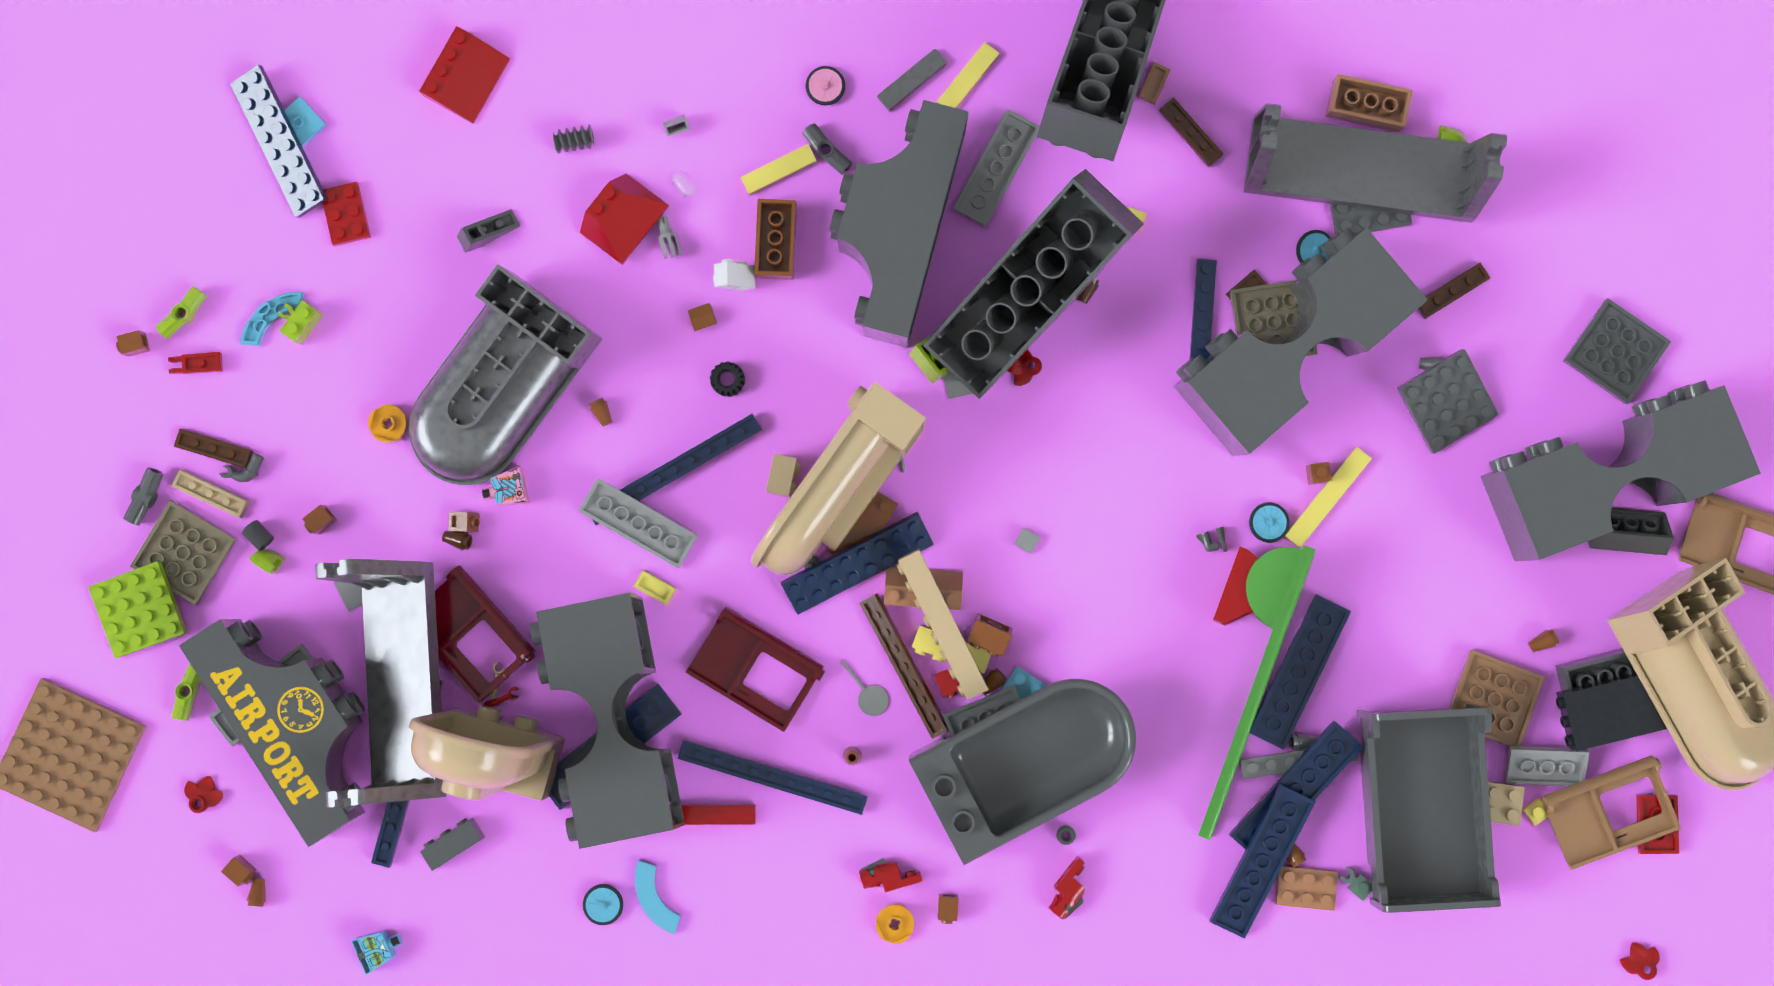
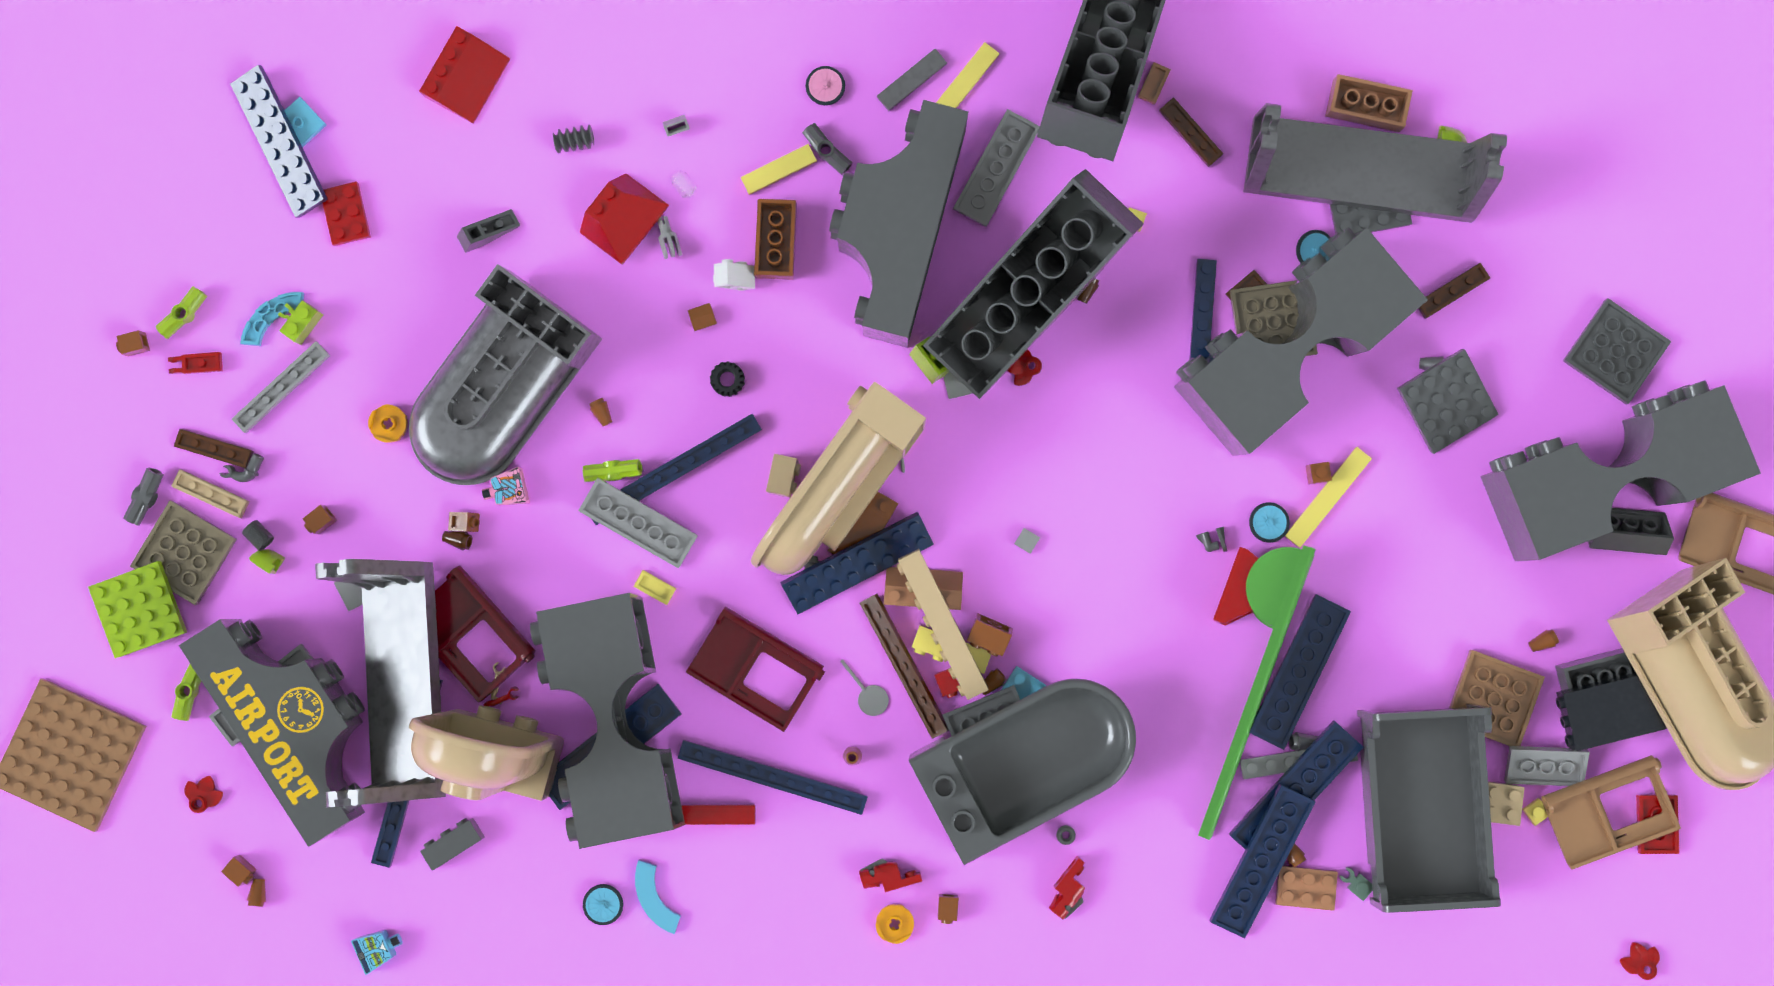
none -> light grey plate [231,341,331,434]
none -> lime piece [582,459,643,482]

